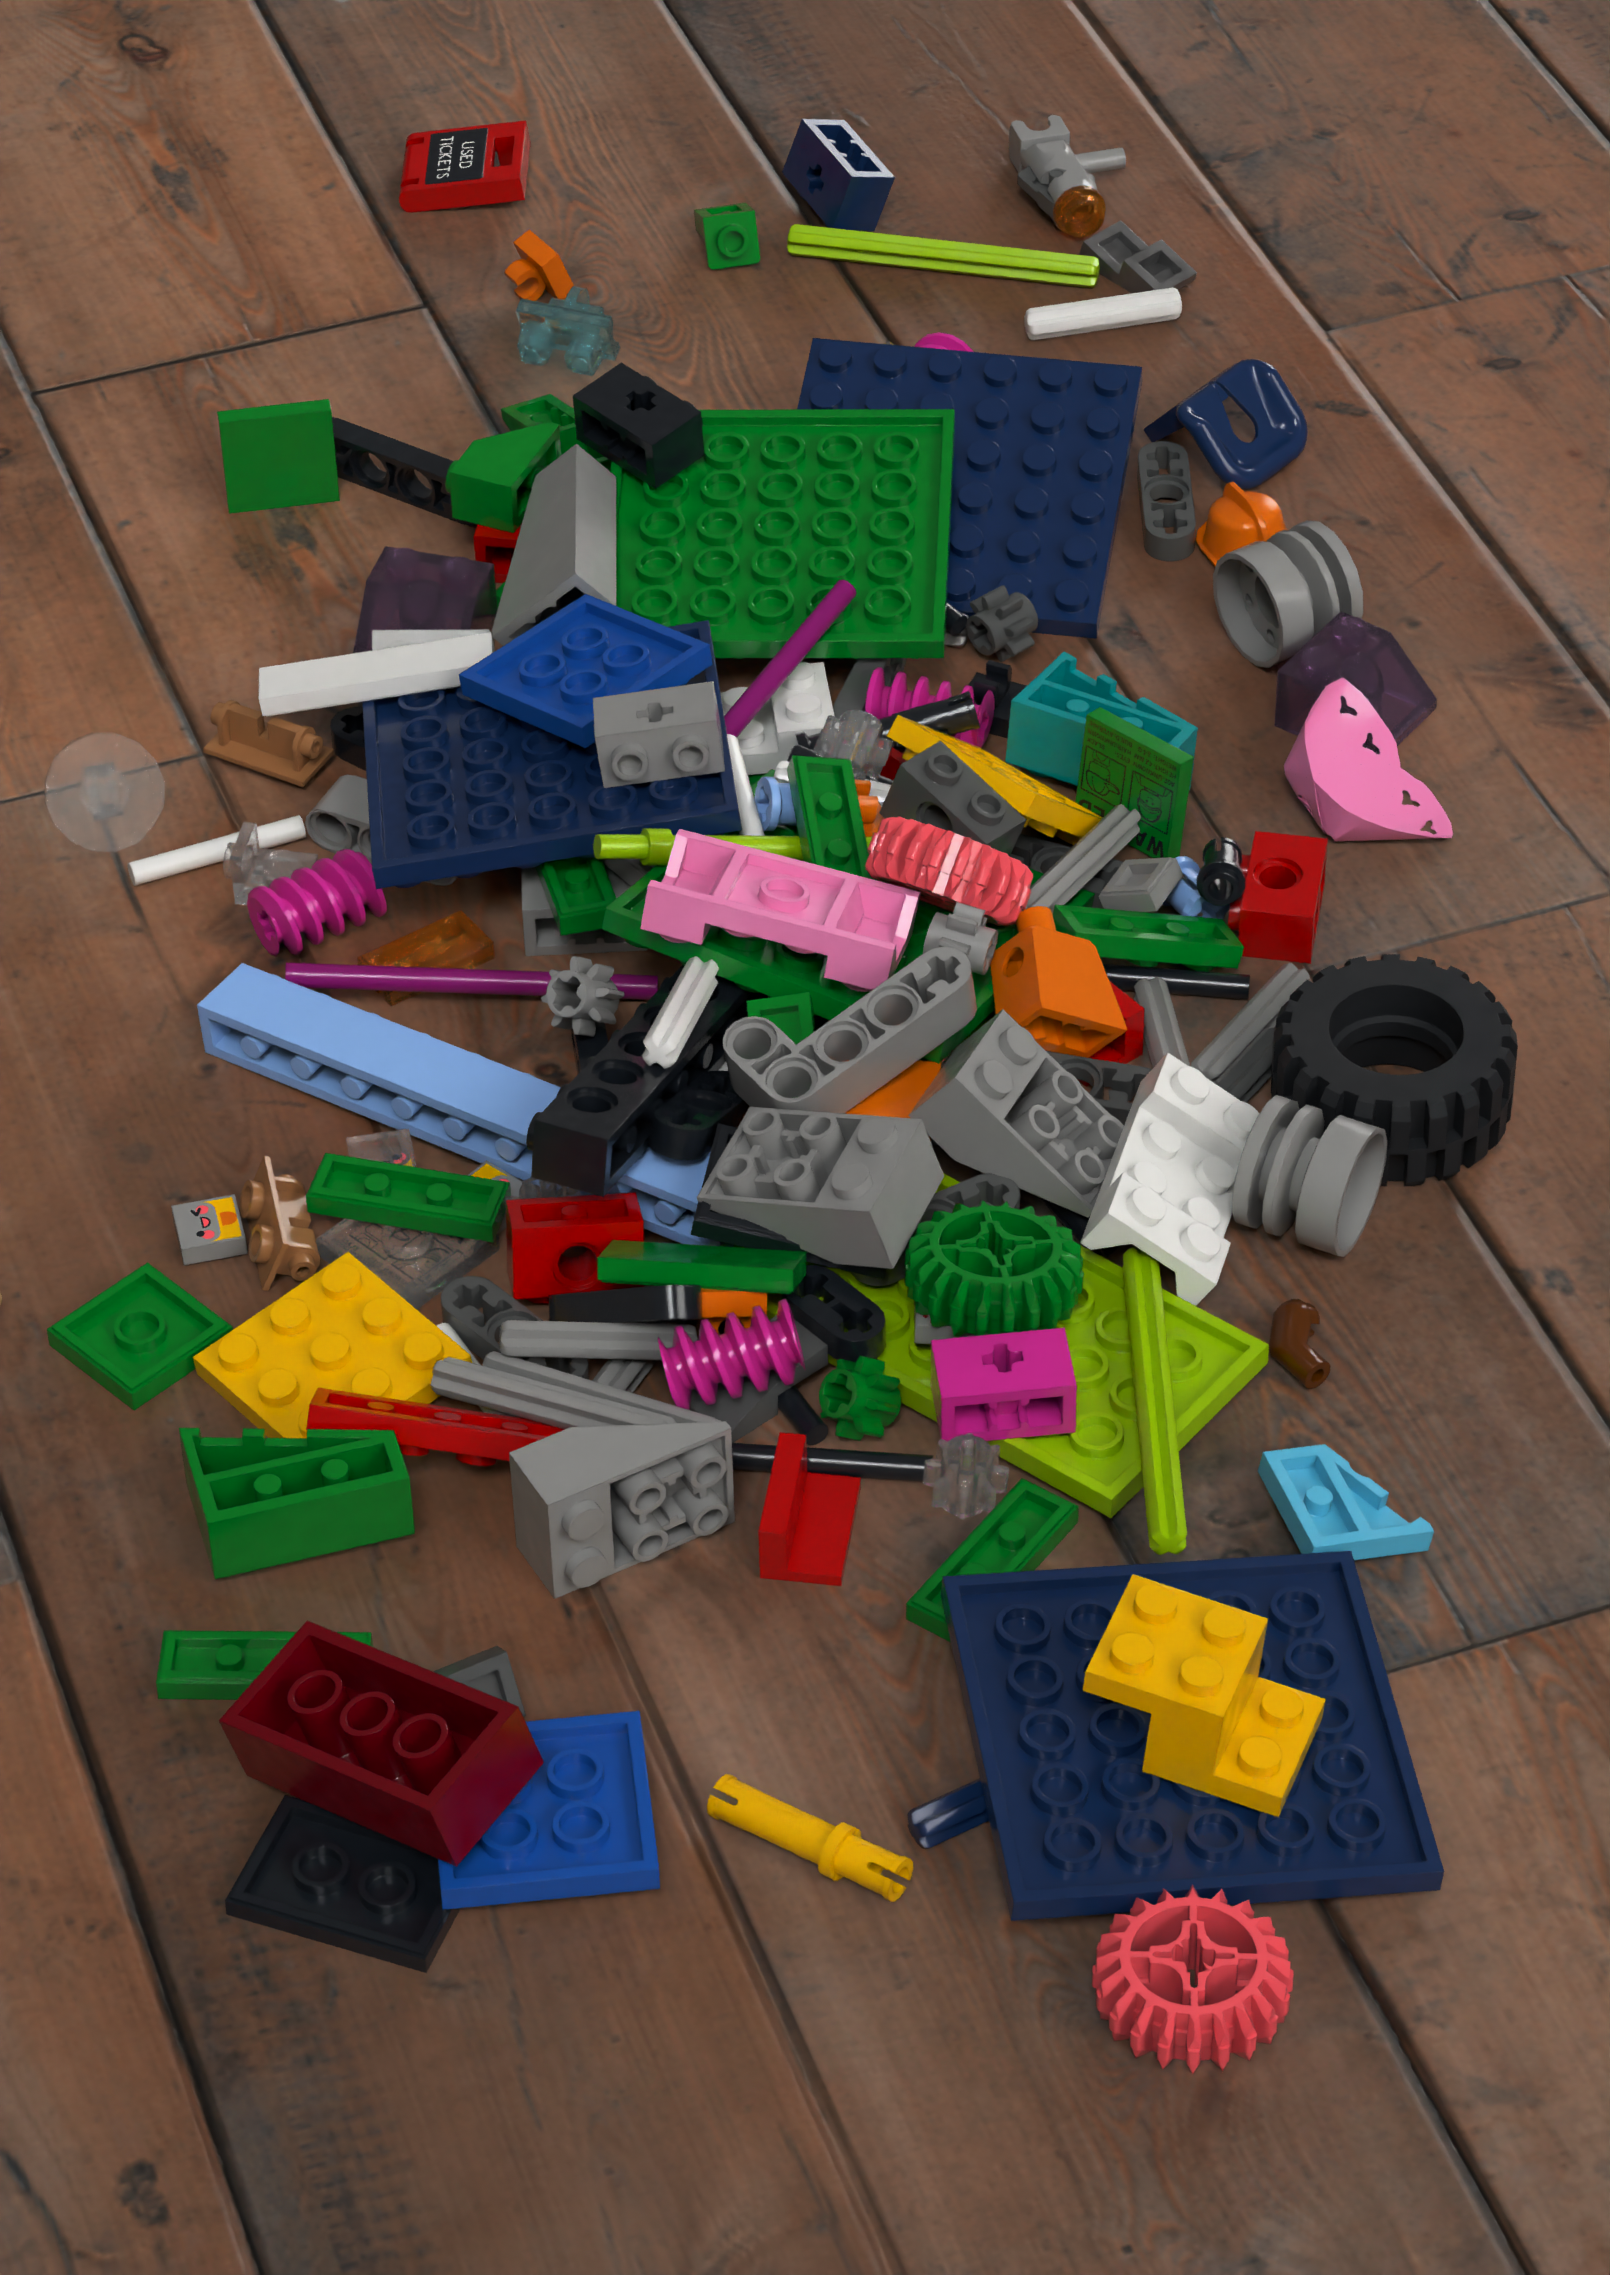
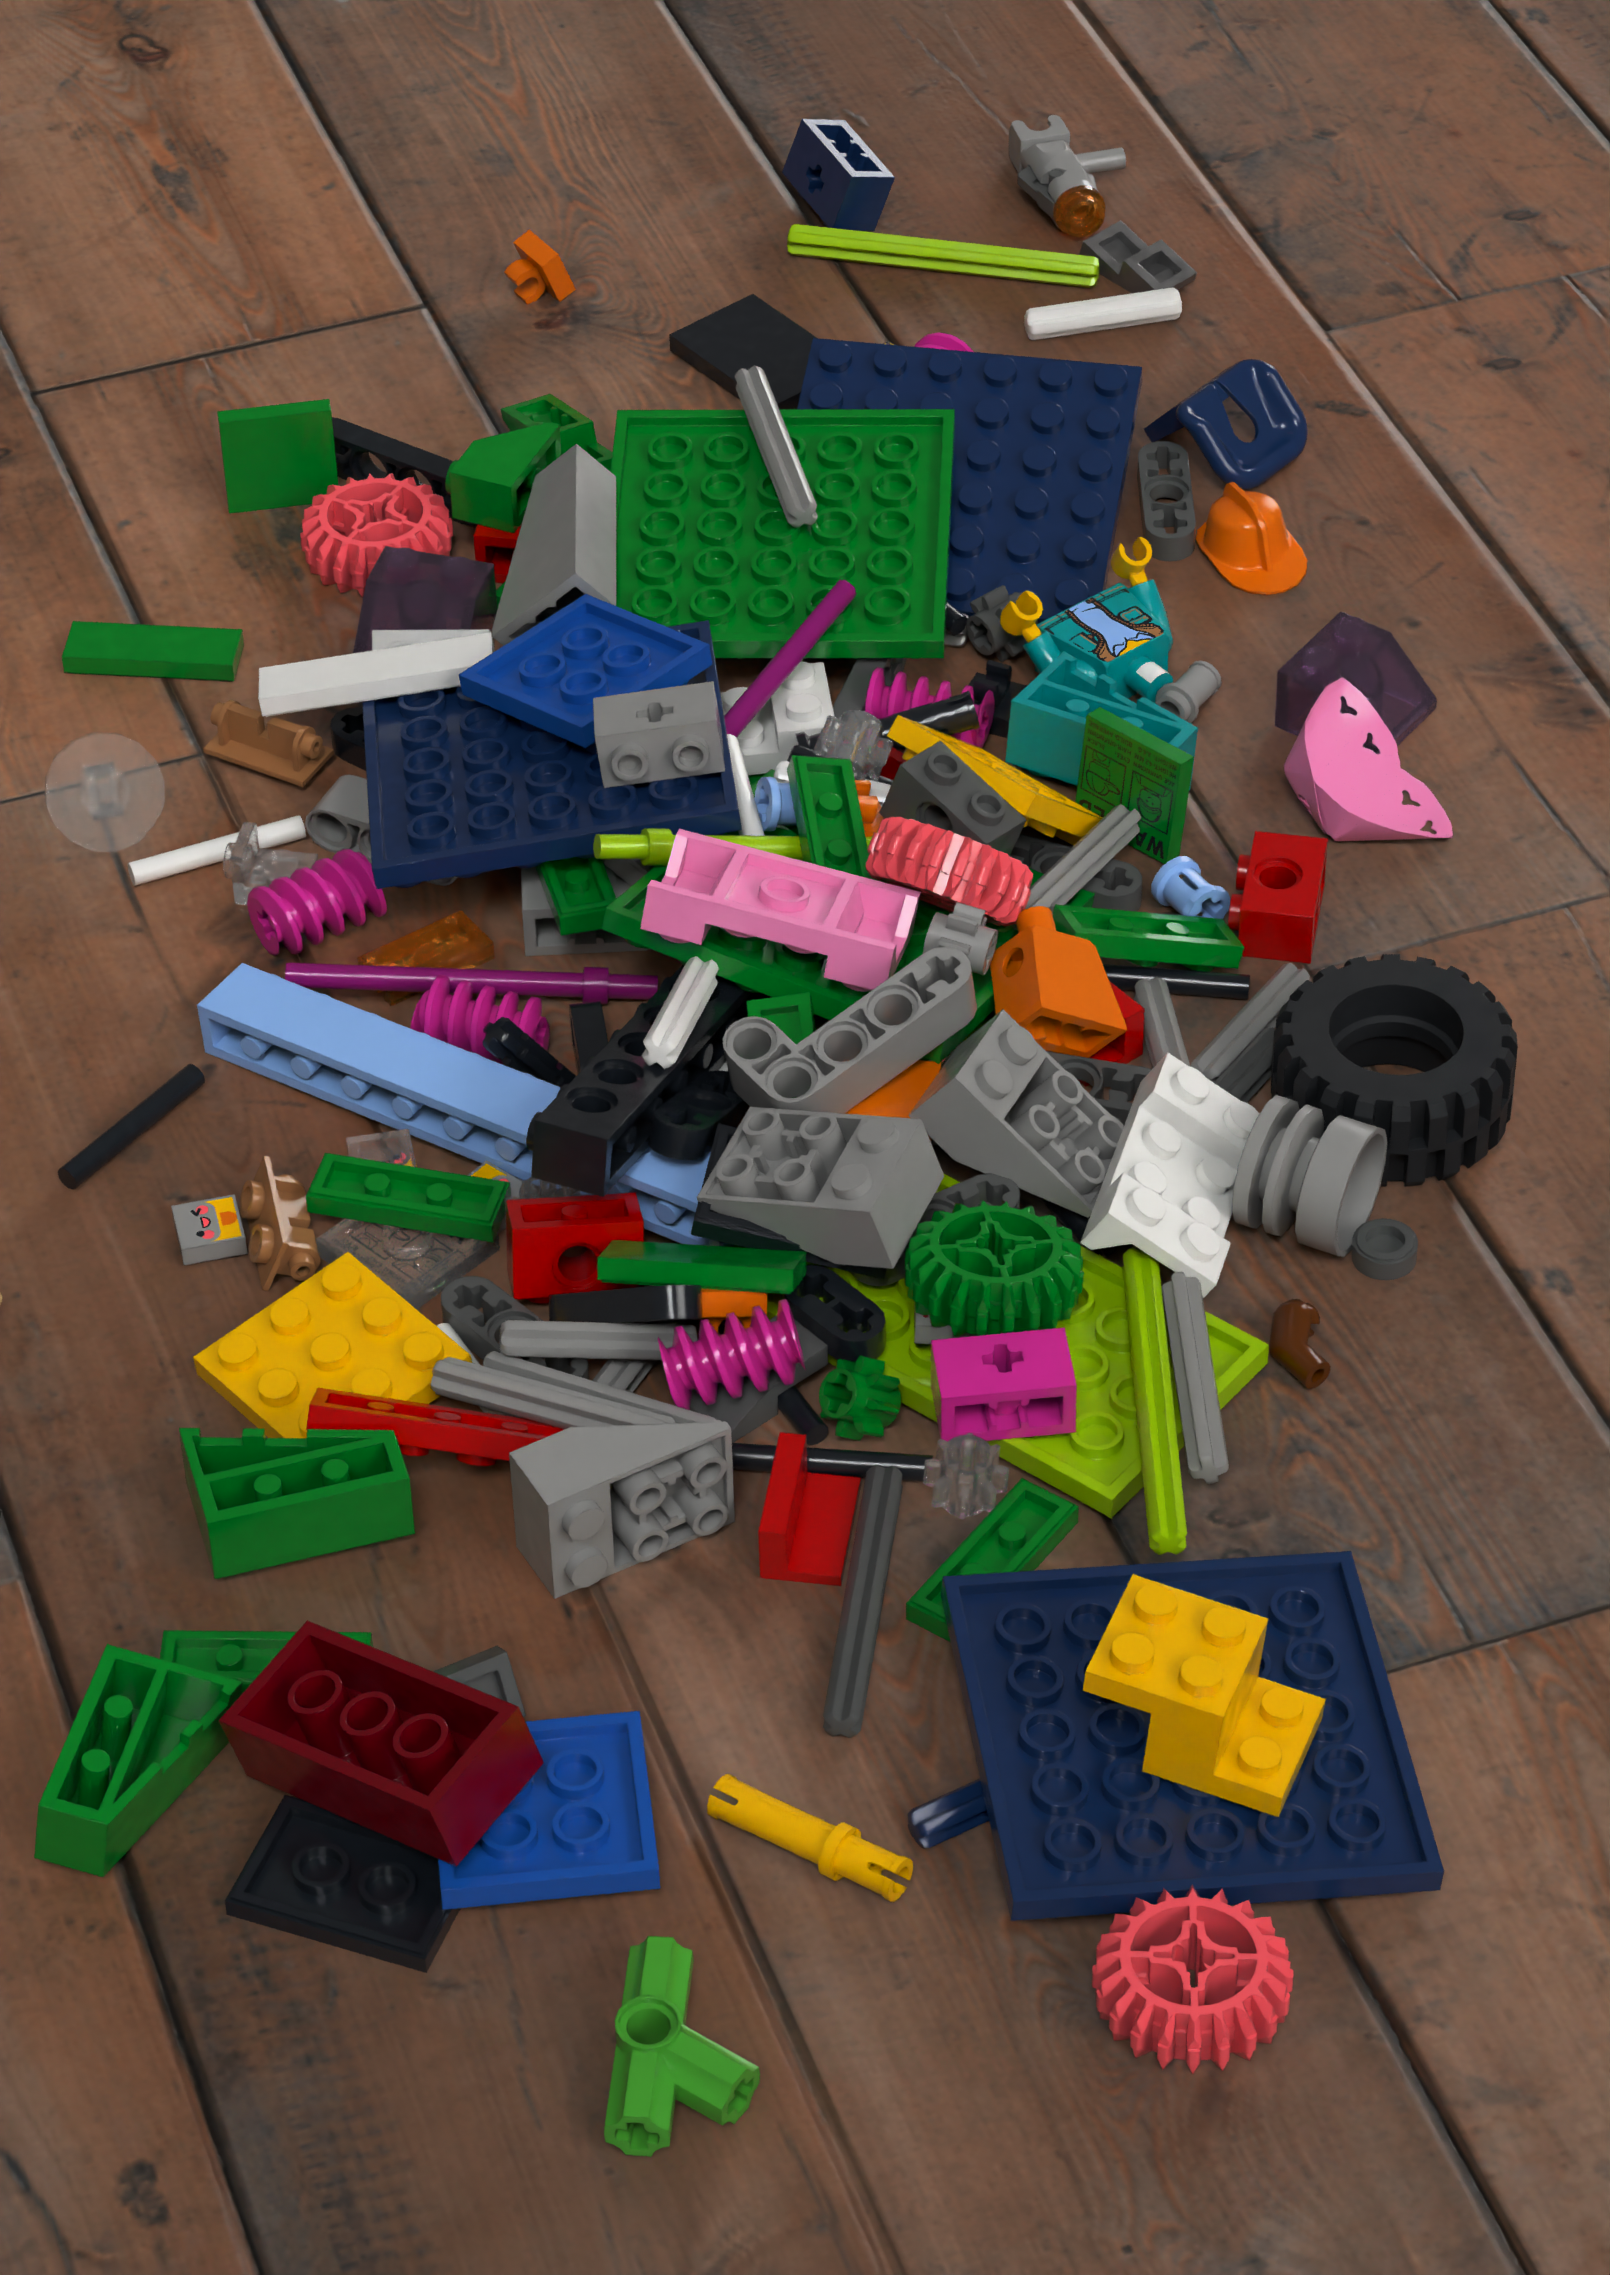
green tile [47,1262,233,1411] -> none
red container [399,120,531,213] -> none
clear light blue hips [516,286,620,376] -> none
light grey gear [541,956,624,1037] -> none
black brick [573,362,704,489] -> none
green bracket [694,203,760,270] -> none
light grey tile [1098,857,1183,912] -> none
black pin [1197,837,1245,906] -> none
light grey wheel [1213,520,1363,668] -> none
medium azure wing [1258,1444,1434,1560] -> none
none -> green wedge [34,1644,243,1877]
none -> black bar [58,1064,205,1189]
none -> green tile [62,621,244,681]
none -> coral gear [300,473,453,597]
none -> dark pink piece [410,974,550,1066]
none -> black axle [482,1017,576,1087]
none -> bright green piece [604,1936,760,2157]
none -> black tile [669,294,817,409]
none -> light grey axle [735,365,818,528]
none -> dark grey axle [823,1464,903,1738]
none -> torso [1000,537,1173,703]
none -> light grey pin [1155,660,1222,723]
none -> light grey axle [1162,1272,1229,1484]
none -> dark grey tile [1352,1218,1418,1280]

